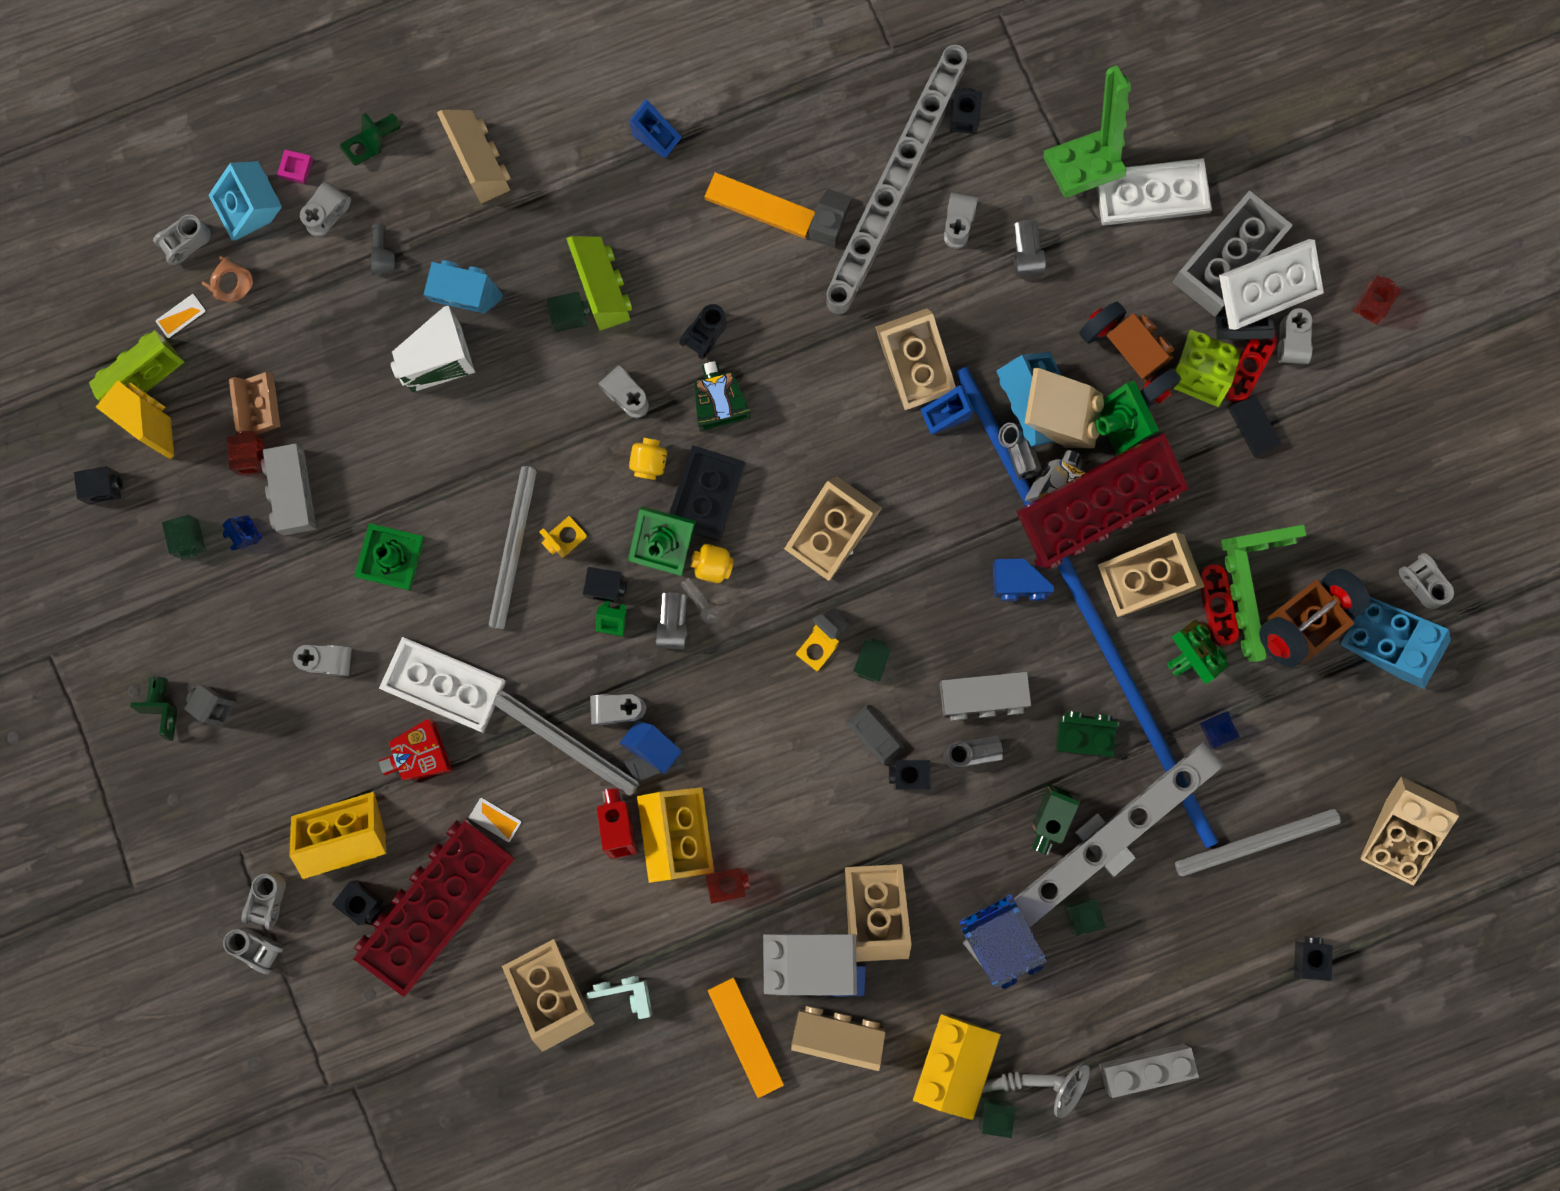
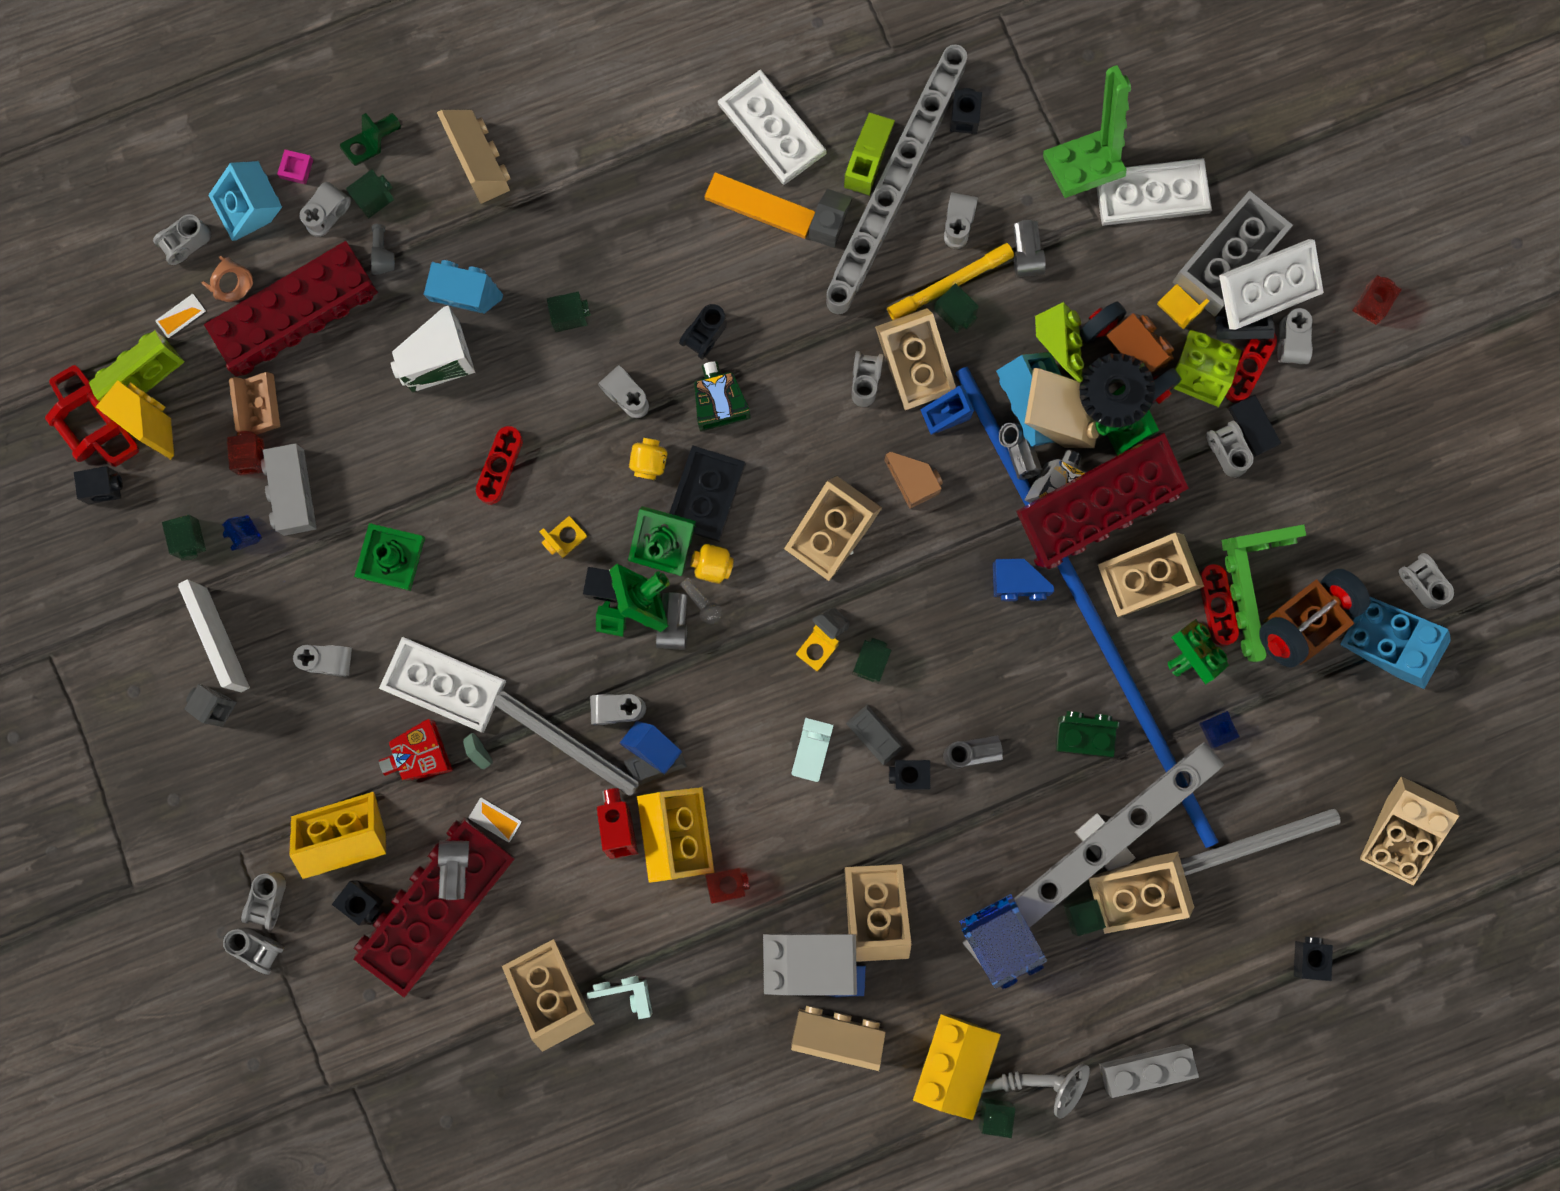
dark green bracket [130,676,178,741] -> none
light grey axle [489,466,537,630] -> none
lime slope [566,236,633,331] -> none
blue slope [629,100,682,158] -> none
light orange tile [707,977,784,1098] -> none
light grey brick [939,672,1031,721] -> none
dark green torso [1032,784,1080,855] -> none
none -> red bar [45,365,139,467]
none -> white tile [178,579,250,692]
none -> dark red bracket [204,241,378,377]
none -> clear green brick [346,169,394,219]
none -> flat silver piece [438,840,469,900]
none -> sand green tile [463,733,493,769]
none -> red beam [476,426,523,505]
none -> green plate [610,564,670,632]
none -> white tile [718,69,827,185]
none -> light aqua bracket [792,718,833,782]
none -> lime slope [844,113,895,196]
none -> light grey piece [851,351,883,407]
none -> medium nougat slope [884,452,943,509]
none -> yellow piece [887,243,1014,320]
none -> clear green brick [934,283,979,333]
none -> lime slope [1035,302,1084,383]
none -> black gear [1079,353,1155,428]
none -> tan slope [1088,852,1194,934]
none -> yellow bracket [1157,284,1210,329]
none -> light grey piece [1206,420,1254,478]

